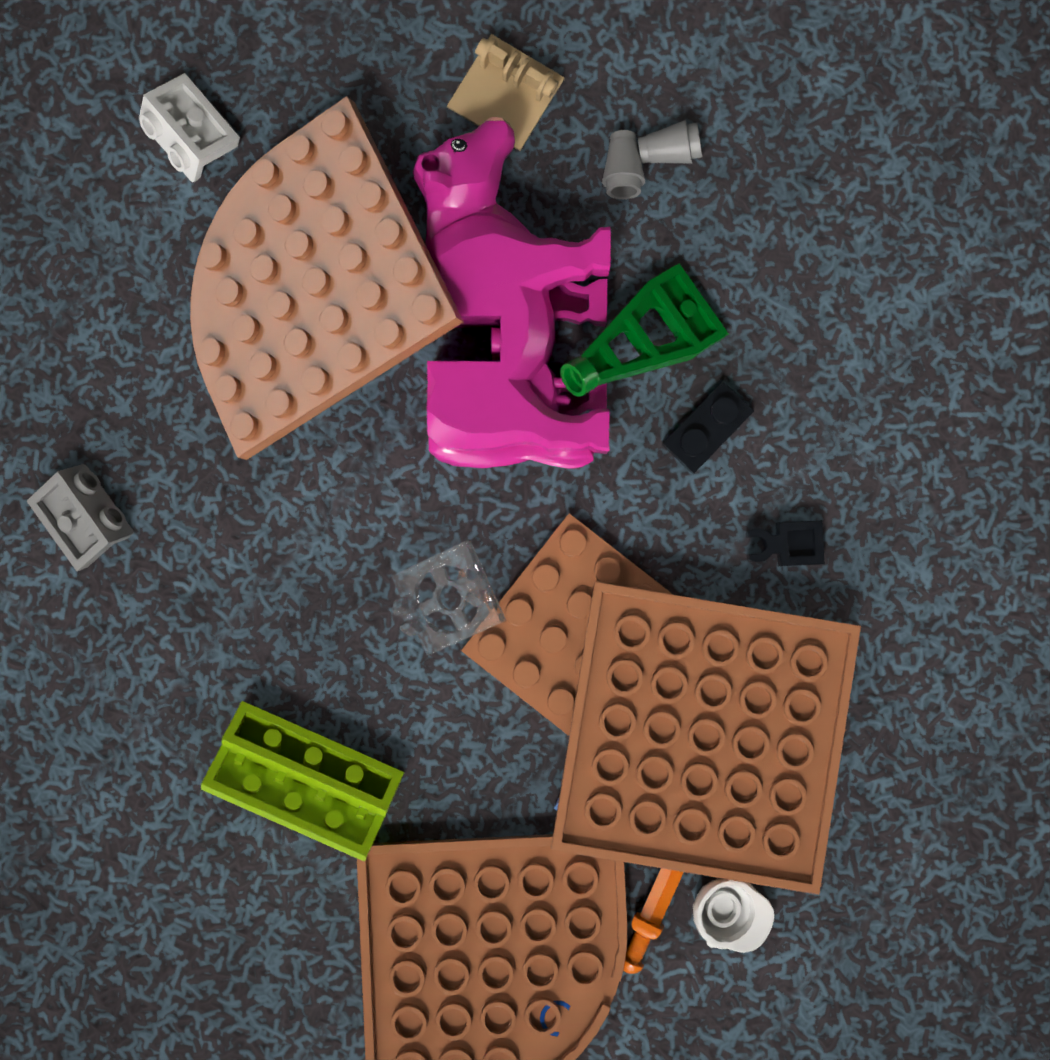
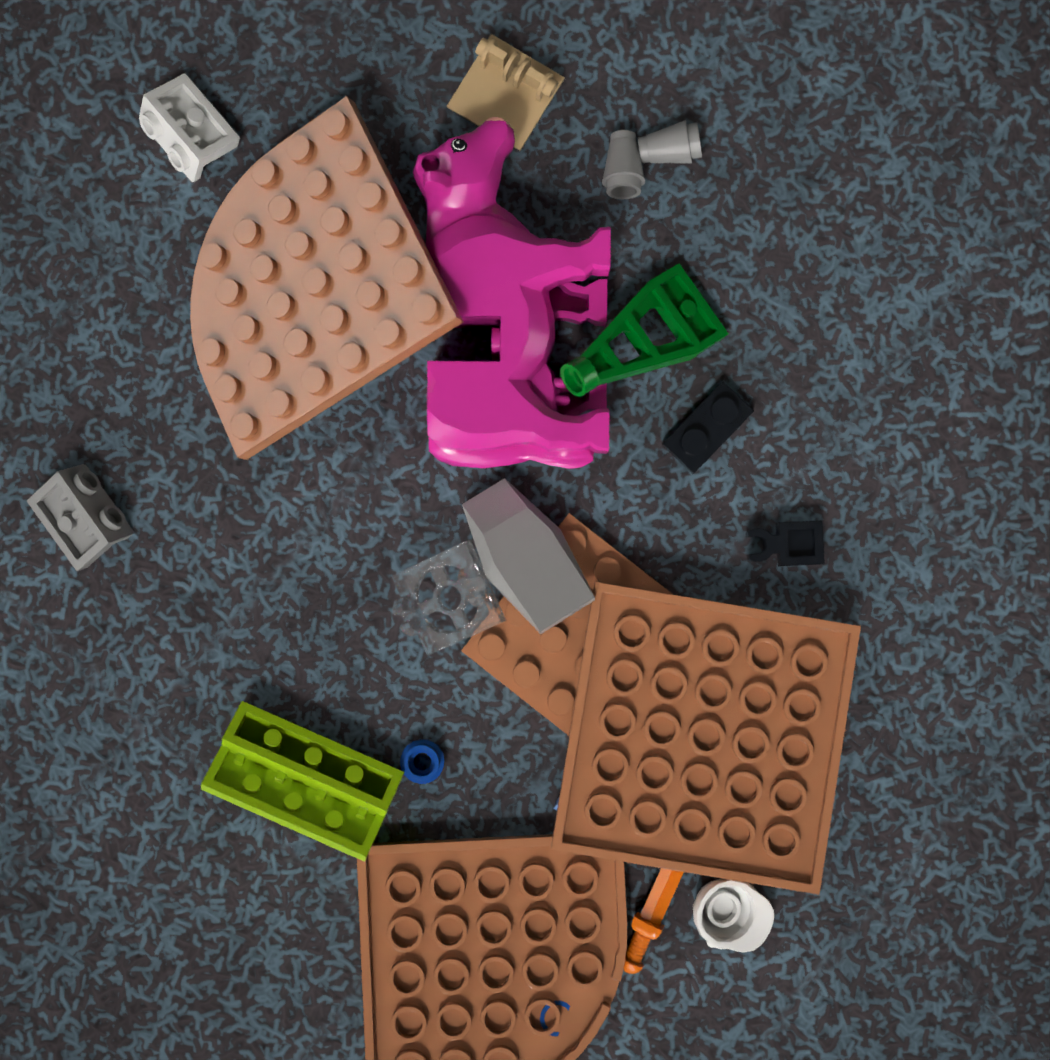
none -> blue plate [400,739,444,784]
none -> light grey piece [462,478,595,634]

